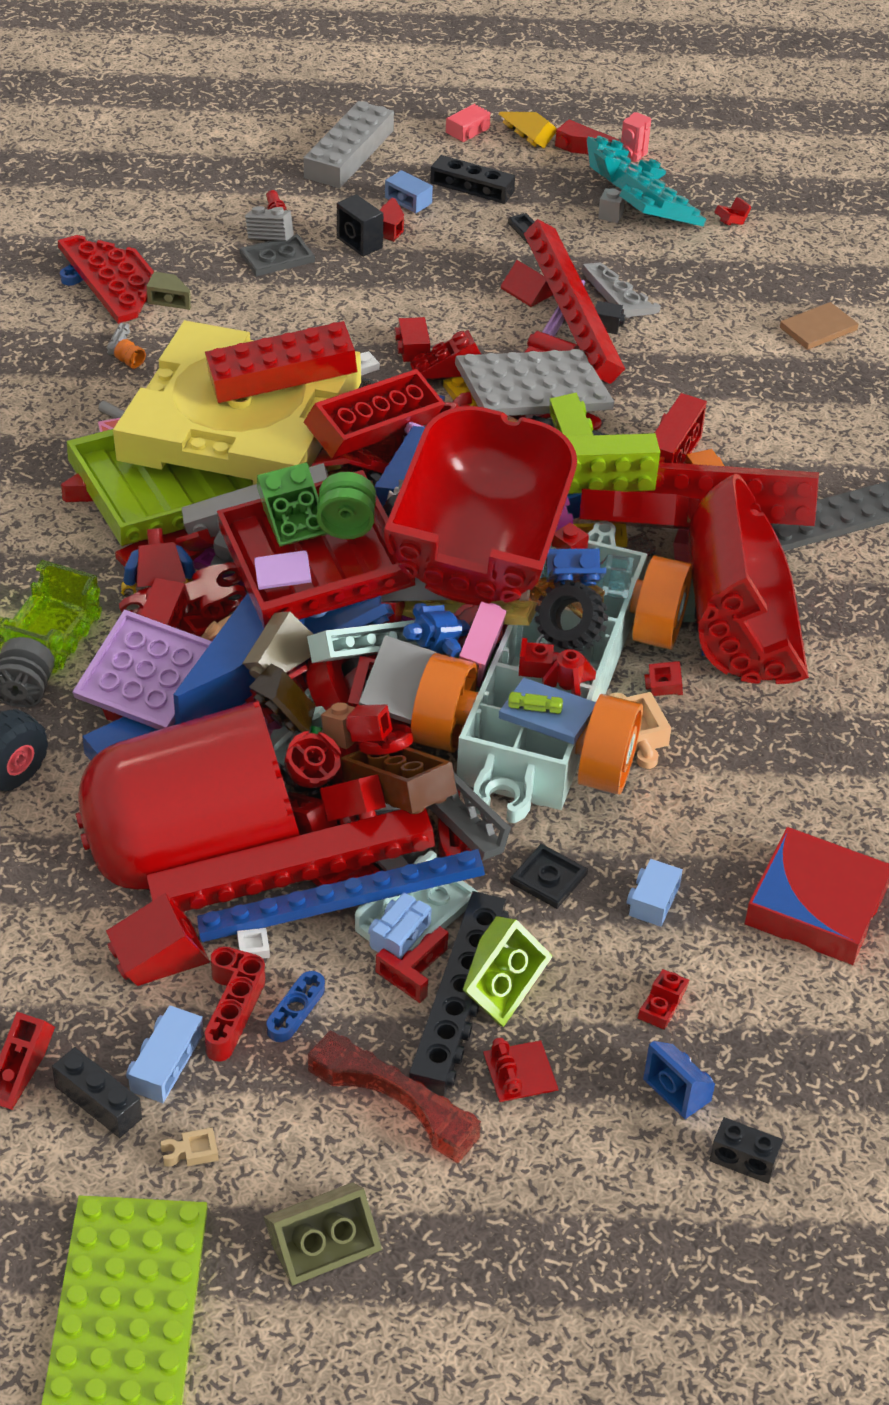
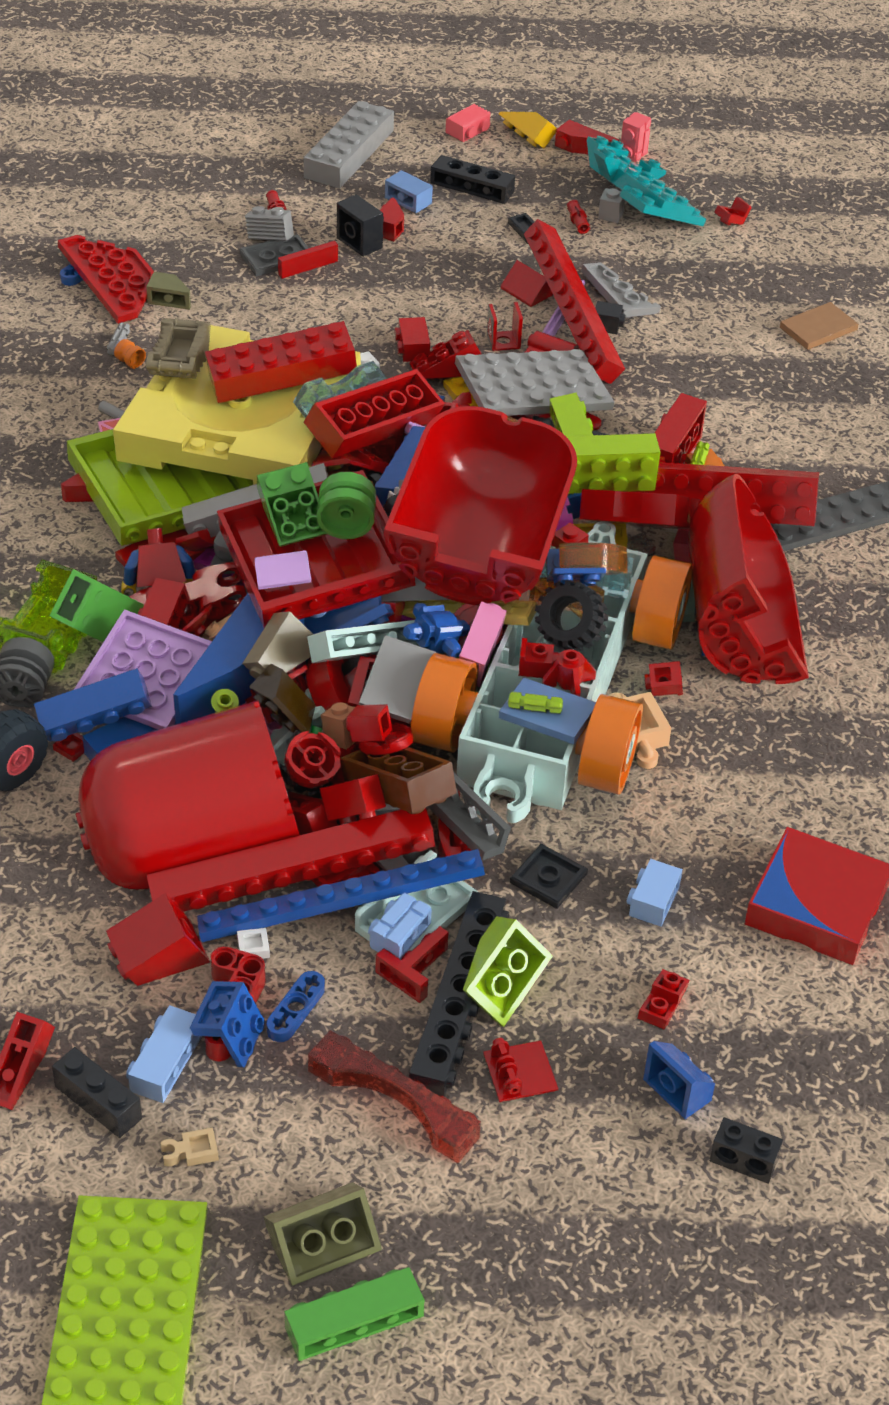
none -> blue brick [34,668,152,742]
none -> bright green slope [49,569,144,642]
none -> red tile [53,733,84,762]
none -> dark tan piece [146,318,211,379]
none -> red dish [181,604,212,636]
none -> blue bracket [190,981,265,1067]
none -> lime cone [211,689,239,713]
none -> red tile [278,241,338,279]
none -> bright green brick [284,1267,425,1361]
none -> clear light blue arch [293,361,387,419]
none -> red piece [487,302,523,351]
none -> clear orange brick [559,543,628,575]
none -> red pin [567,200,590,234]
none -> lime axle [690,441,709,465]

